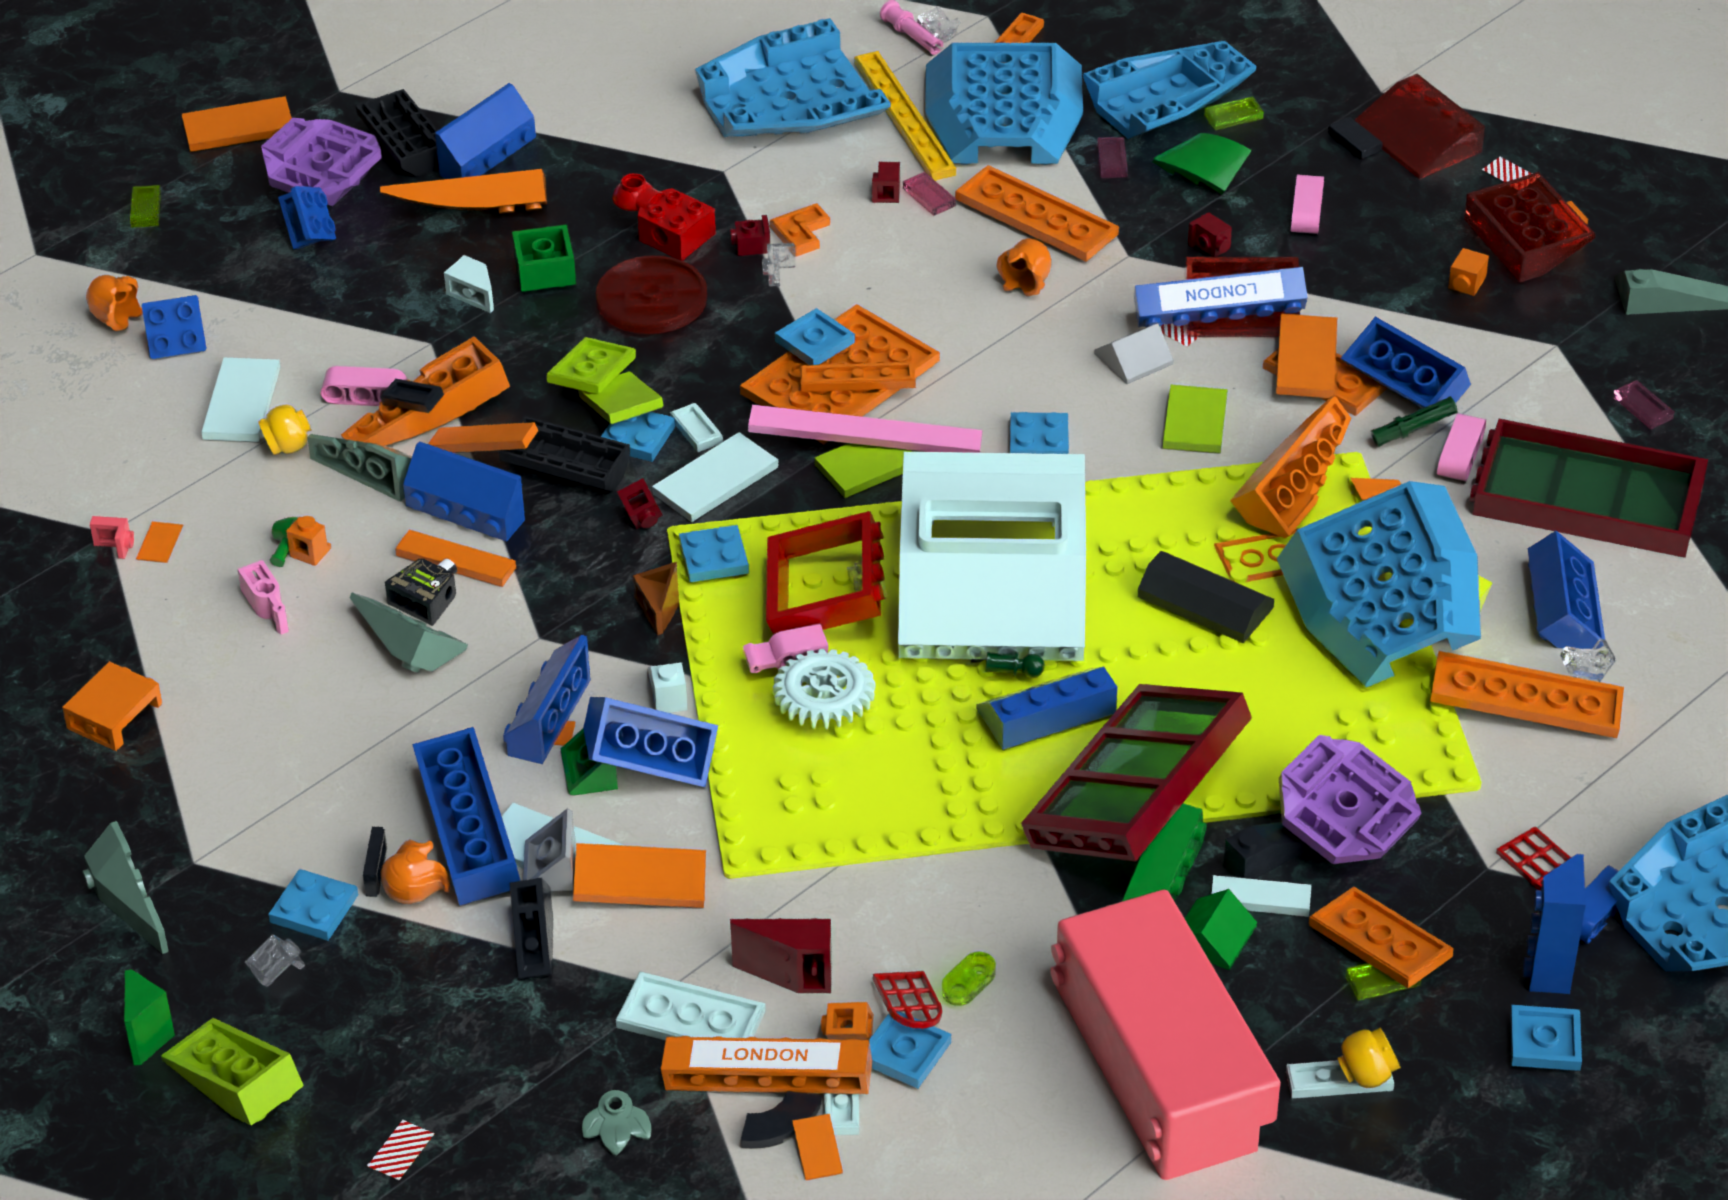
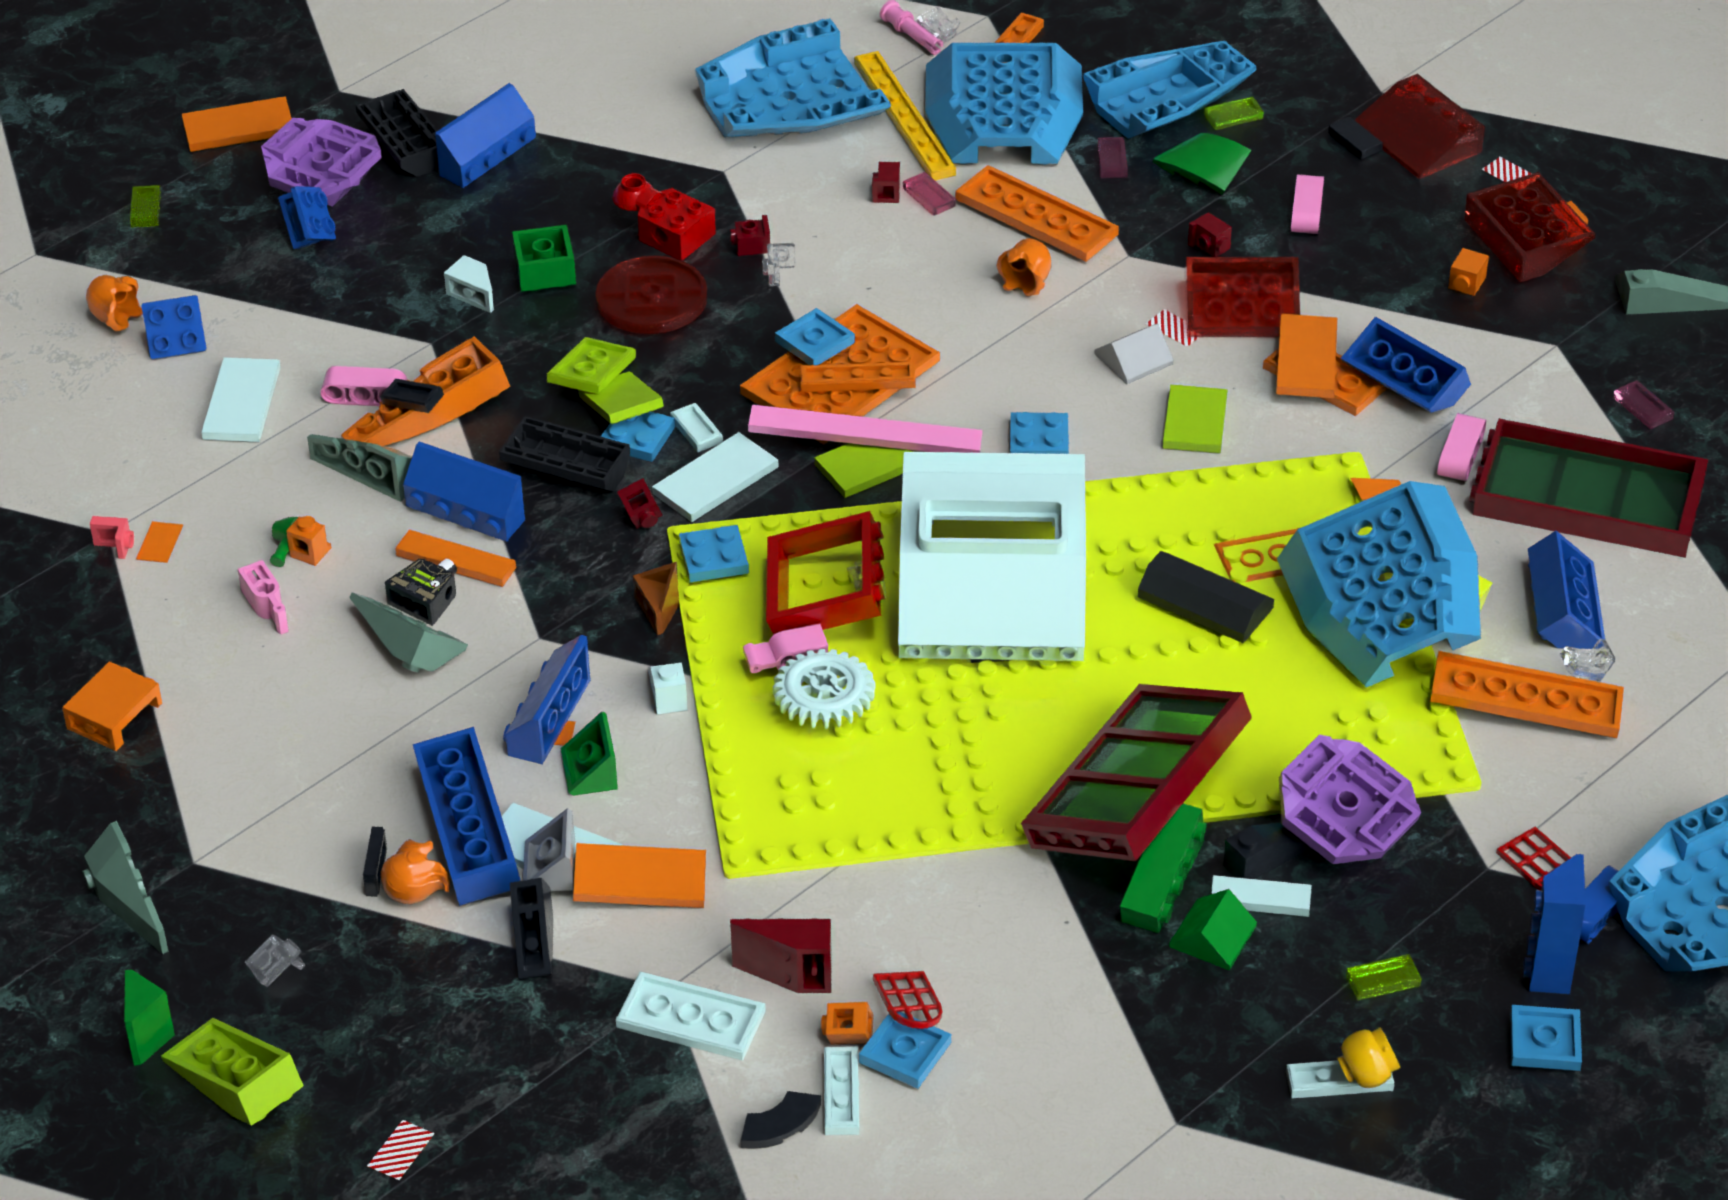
yellow piece [258,404,312,455] -> none
dark azure plate [269,869,359,941] -> none
orange wedge [380,169,547,214] -> none
orange tile [428,422,538,453] -> none
sand green plate [582,1090,651,1156] -> none
blue slope [583,697,719,787] -> none
orange brick [661,1036,872,1094] -> none
orange tile [770,203,830,257] -> none
orange sticker [793,1114,843,1180] -> none
clear neon green plate [942,952,996,1006] -> none
blue slope [976,667,1118,750] -> none
dark green pin [985,652,1045,678] -> none
coral container [1050,890,1280,1180] -> none
brick [1134,267,1308,328] -> none
orange wedge [1230,395,1351,538] -> none
orange tile [1309,886,1453,988] -> none
dark green pin [1370,396,1458,447] -> none

